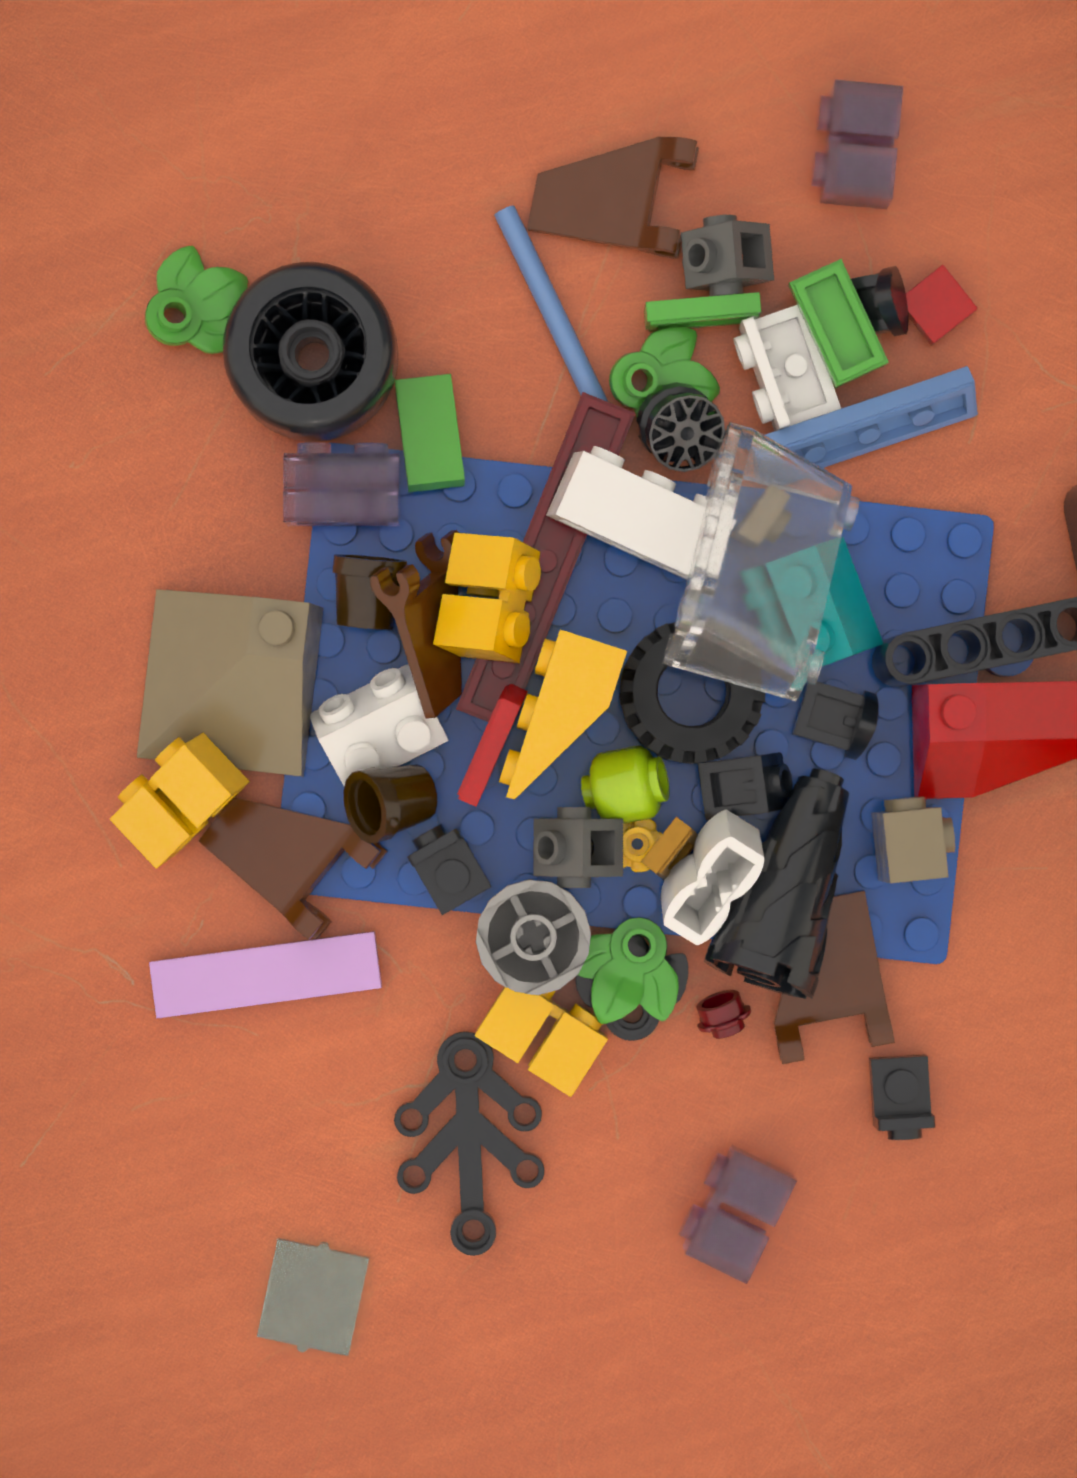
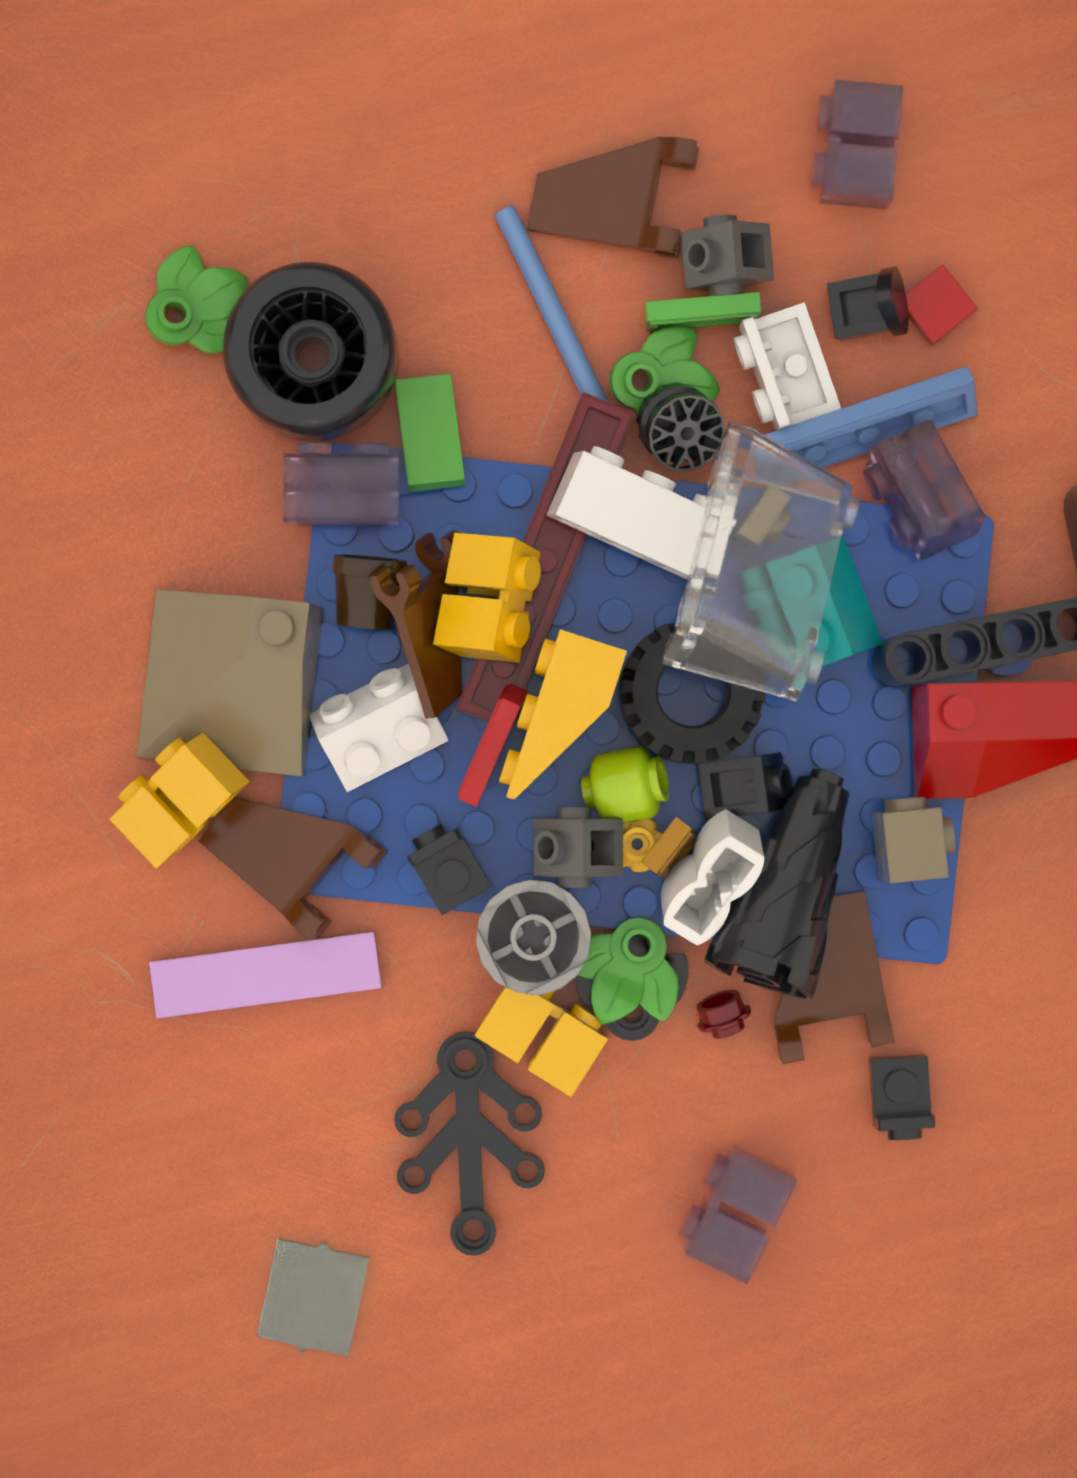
dark brown piece [343,764,437,844] -> none
bright green tile [788,259,889,388] -> none
black tile [792,679,879,760] -> none
none -> clear purple brick [863,420,986,561]

